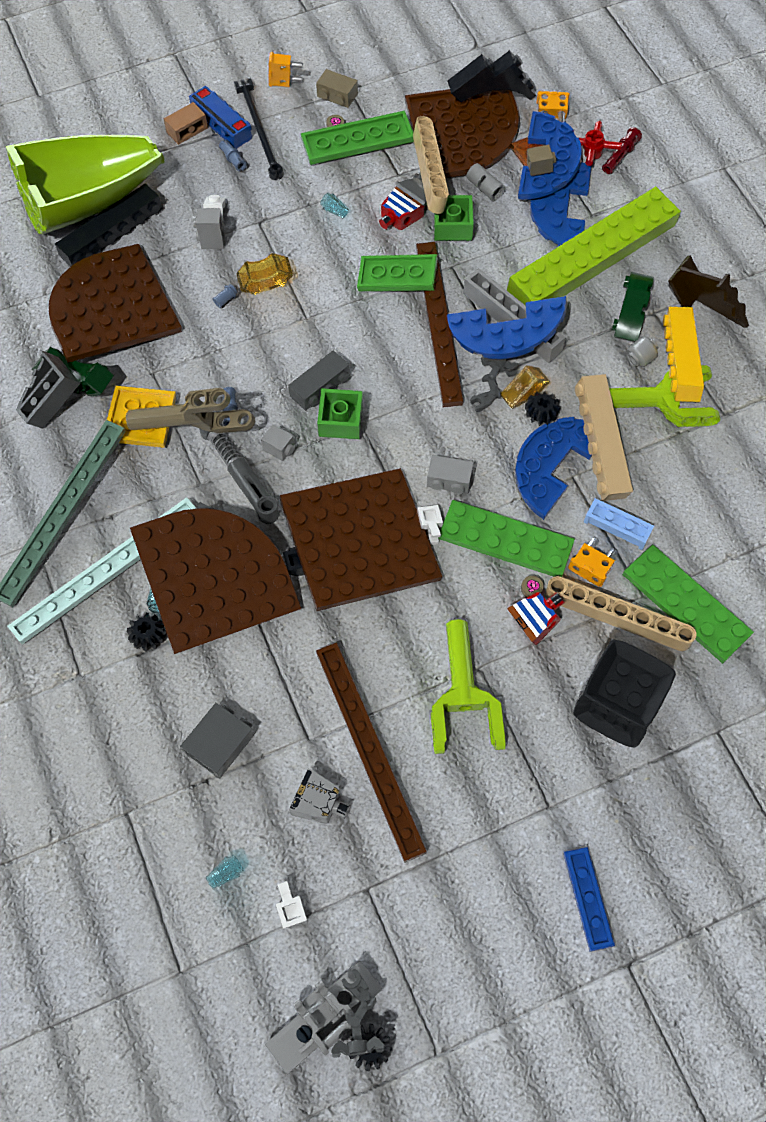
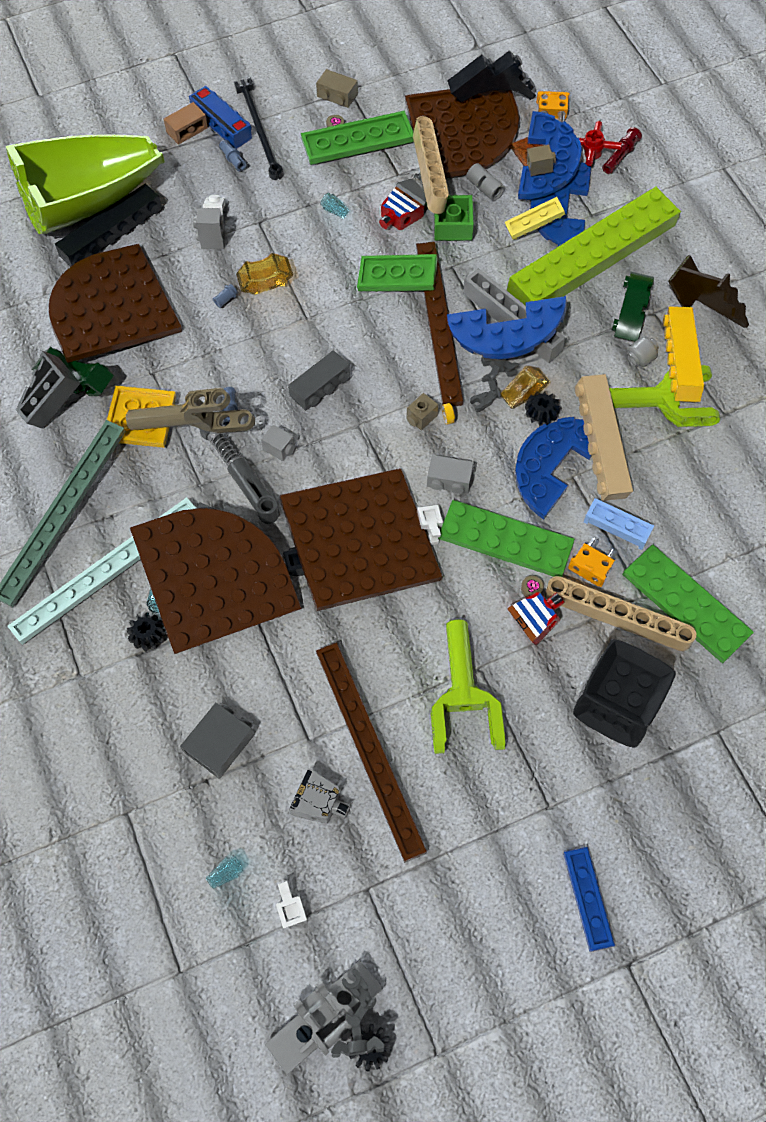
light orange piece [269,52,303,87] -> none
bright green brick [317,388,363,439] -> none
none -> dark tan brick [406,393,439,431]
none -> yellow tile [442,403,455,425]
none -> light yellow plate [505,197,565,240]

